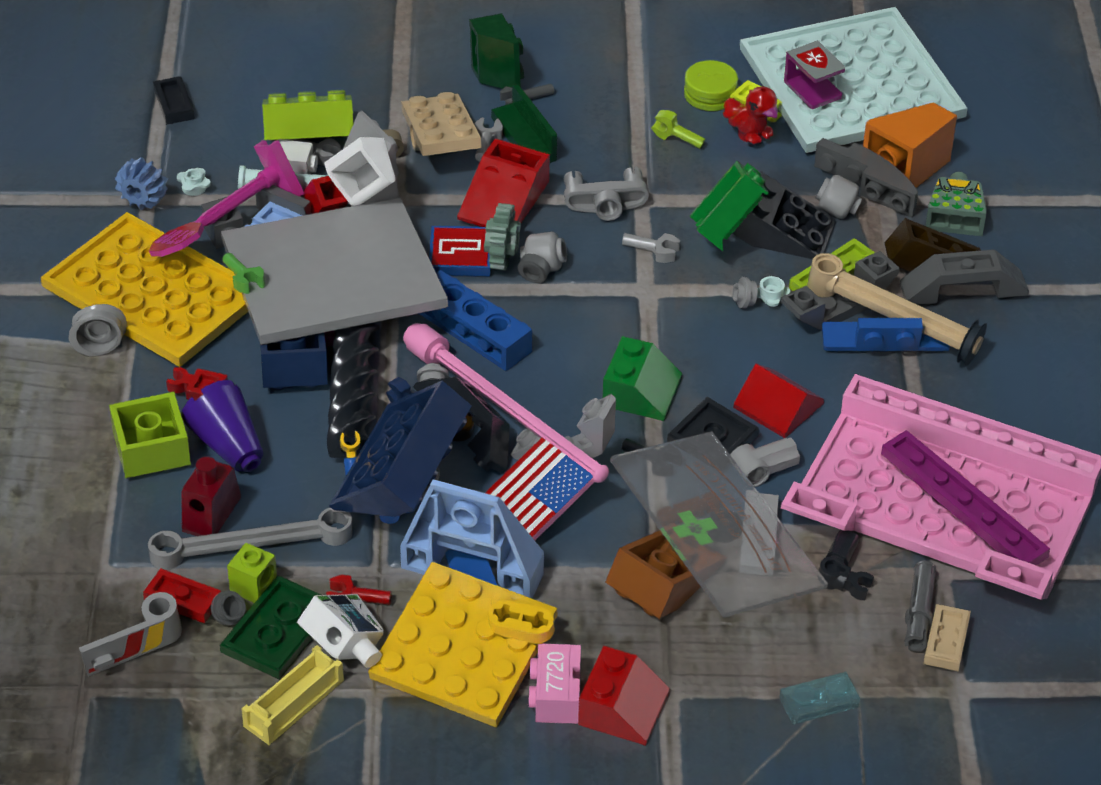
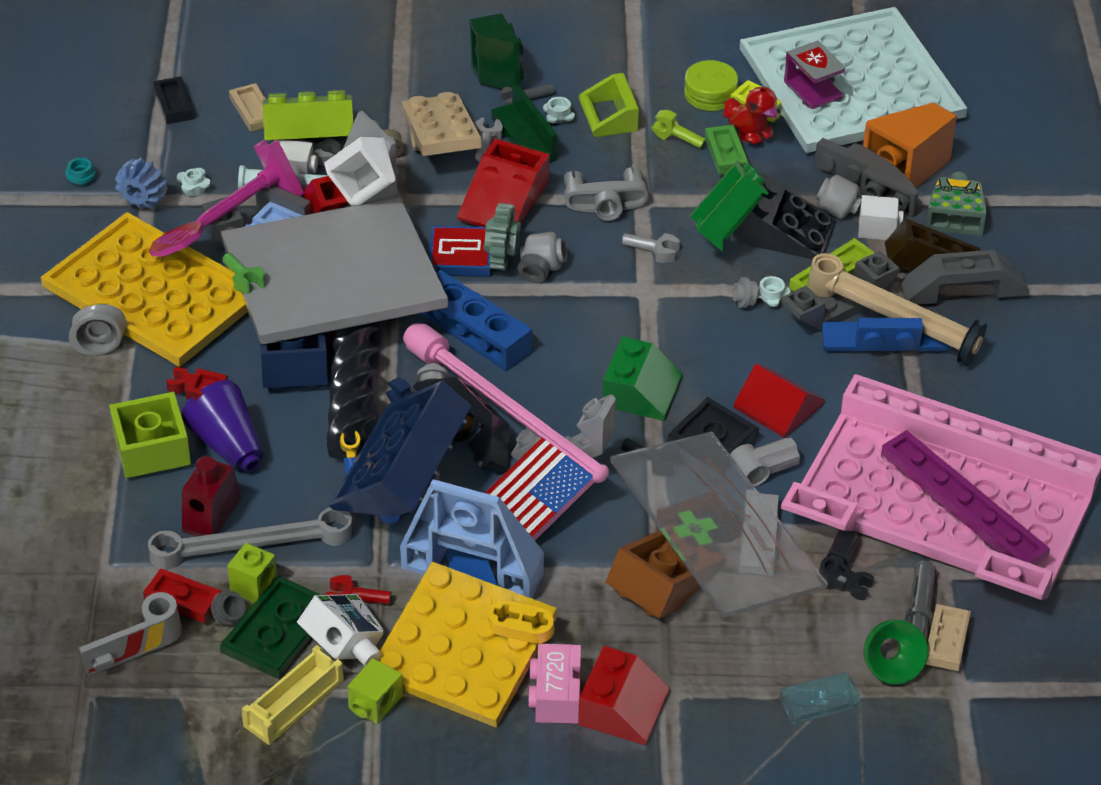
none -> teal plate [65,158,96,185]
none -> tan tile [229,83,266,132]
none -> lime brick [347,658,403,724]
none -> light aqua plate [543,97,575,123]
none -> lime tile [578,73,639,137]
none -> bright green plate [705,125,748,175]
none -> white brick [858,195,904,240]
none -> green piece [863,619,928,684]

